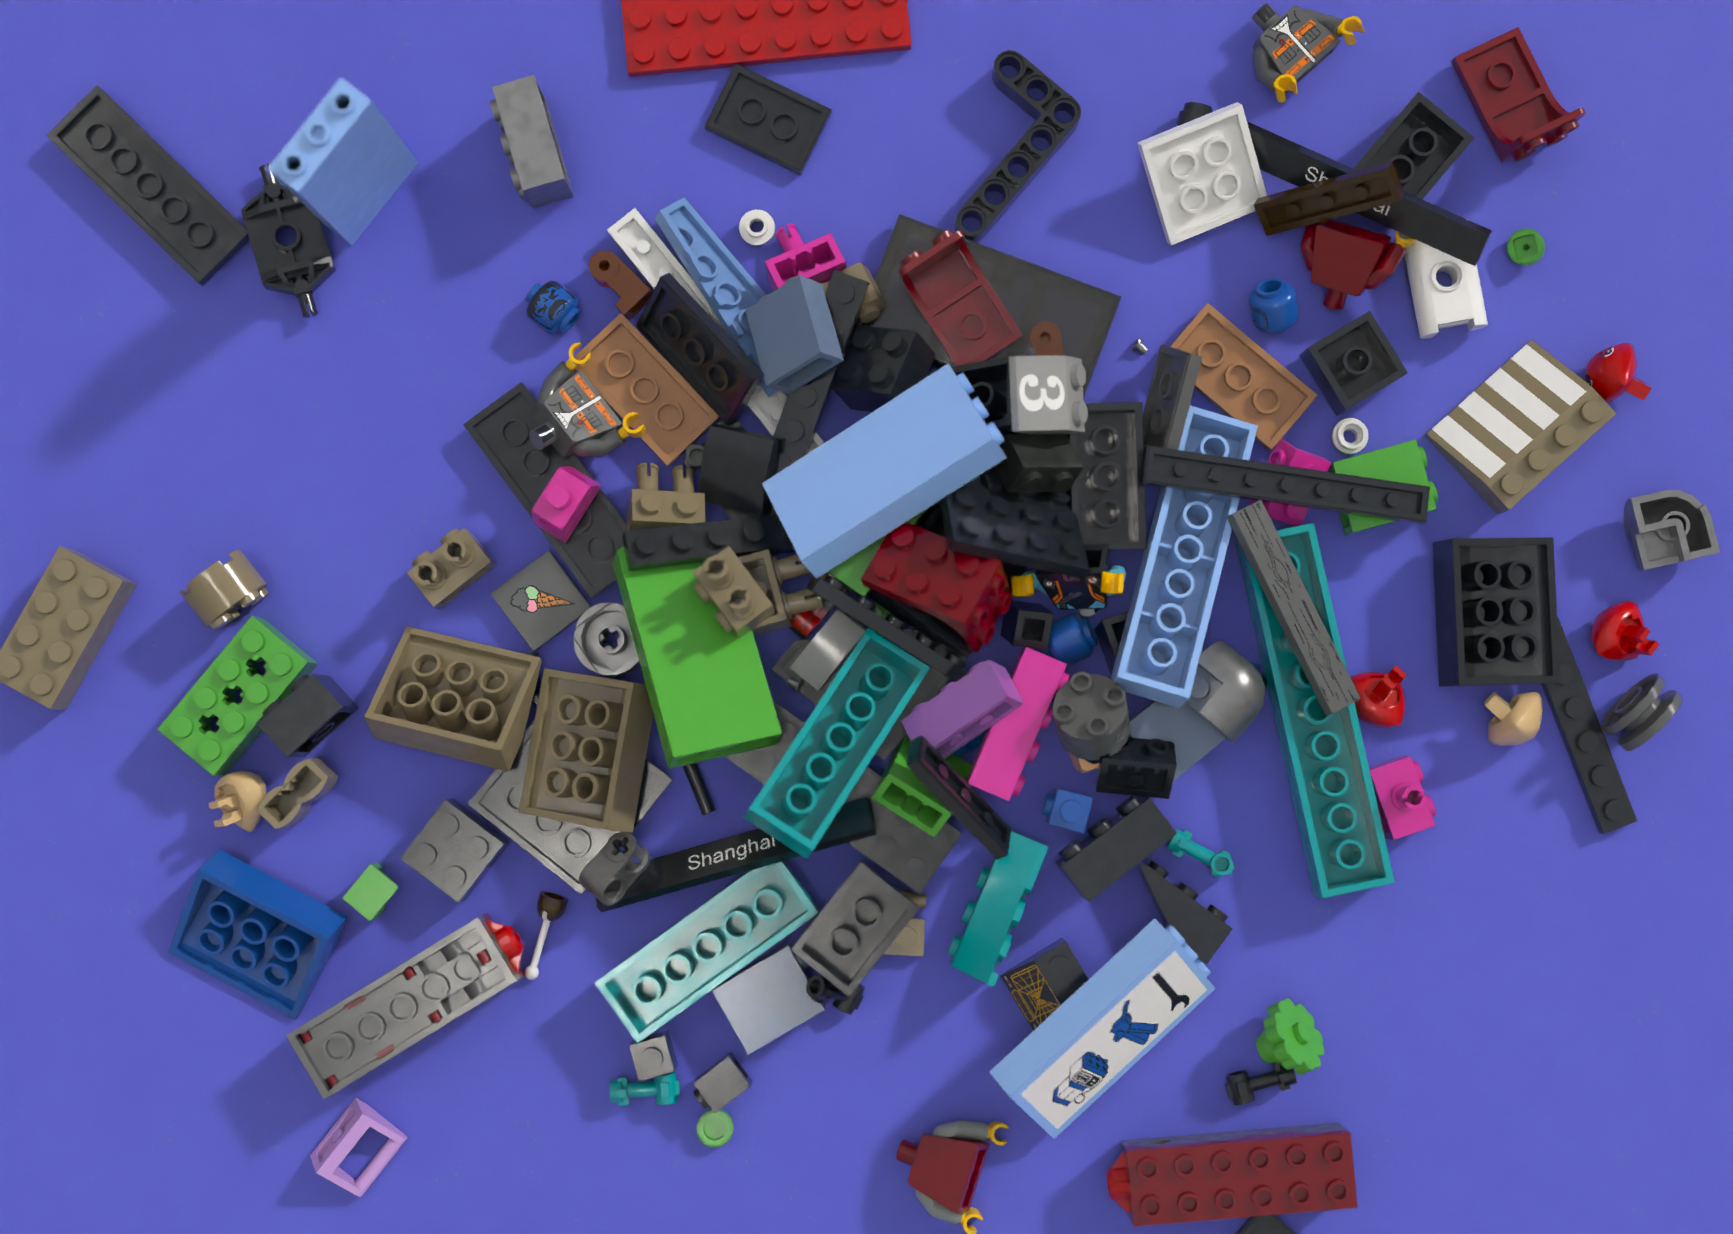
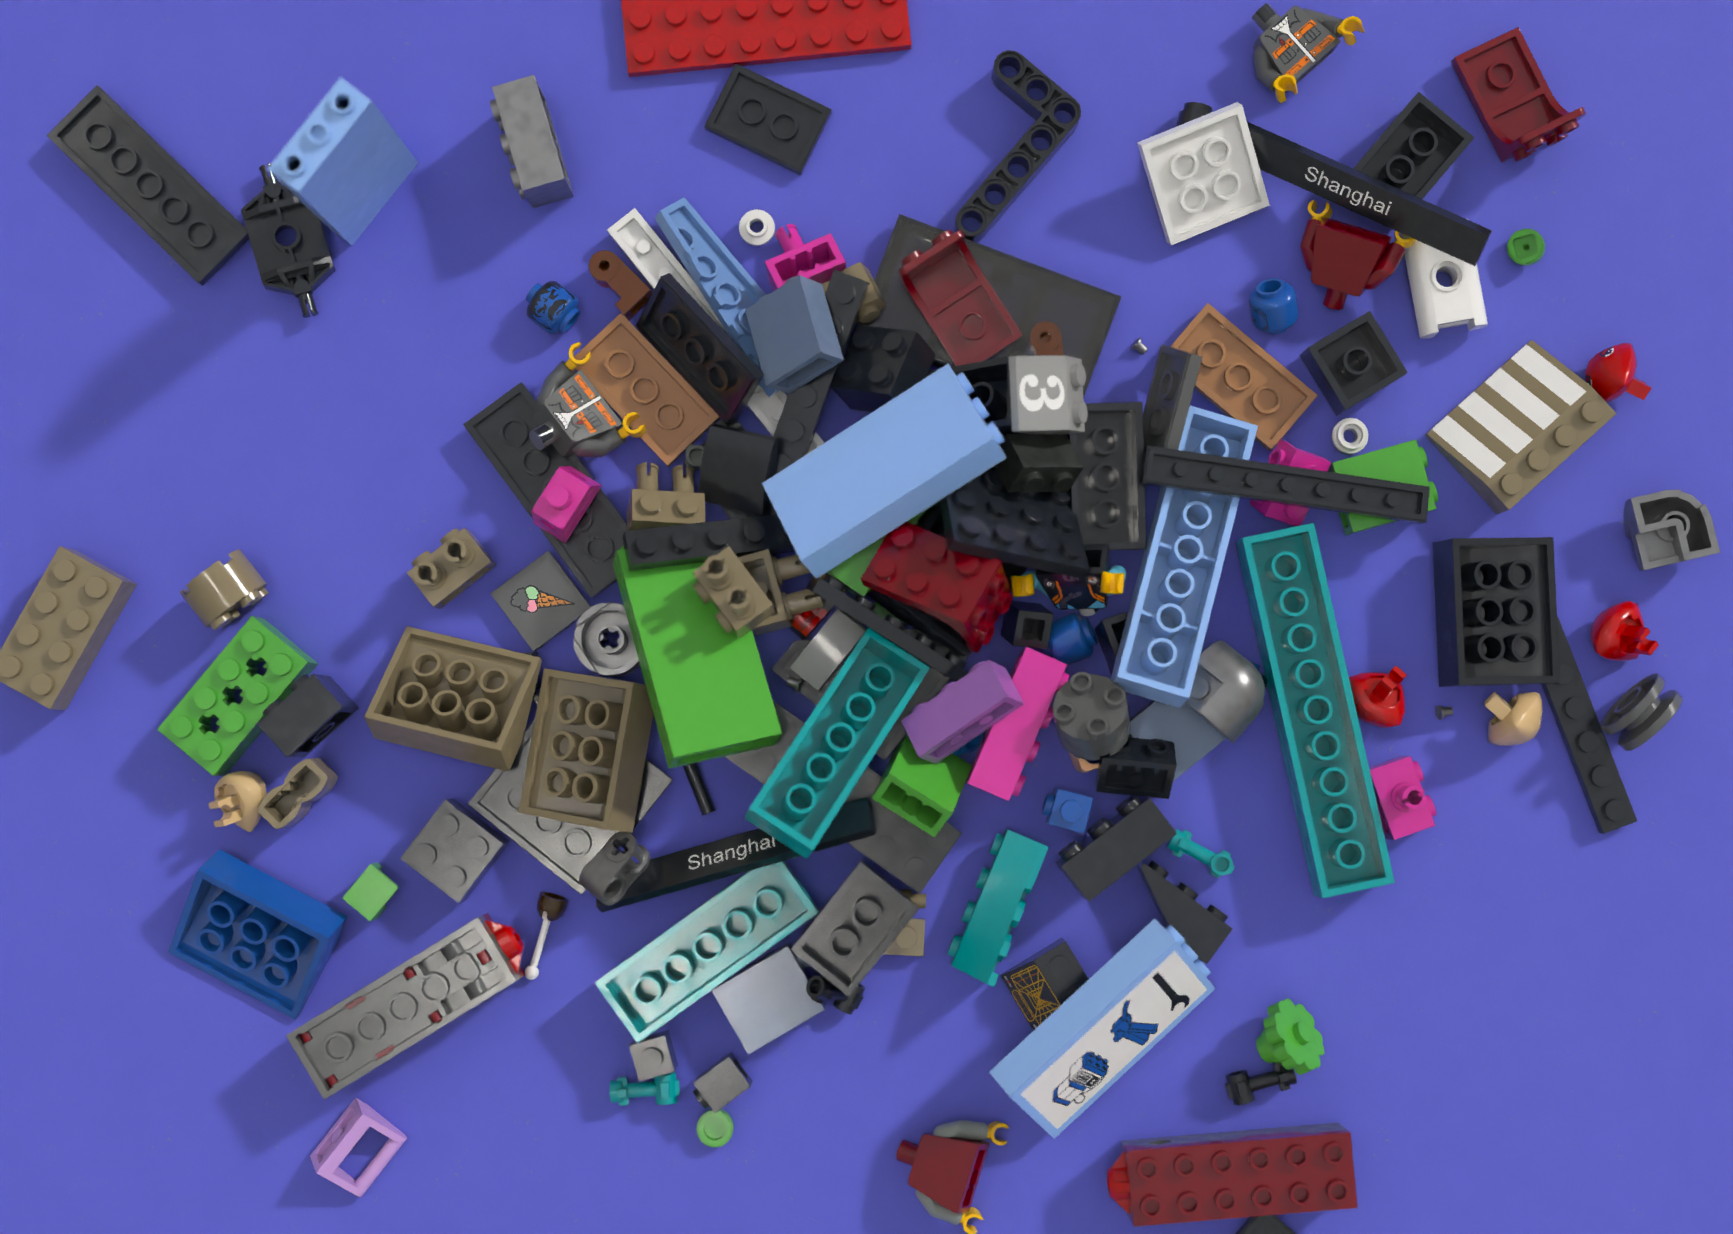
black tile [906,735,1011,860] -> none
dark grey tile [1227,500,1360,716] -> none
dark brown plate [1254,162,1405,236] -> none
none -> flat silver piece [1435,705,1453,720]

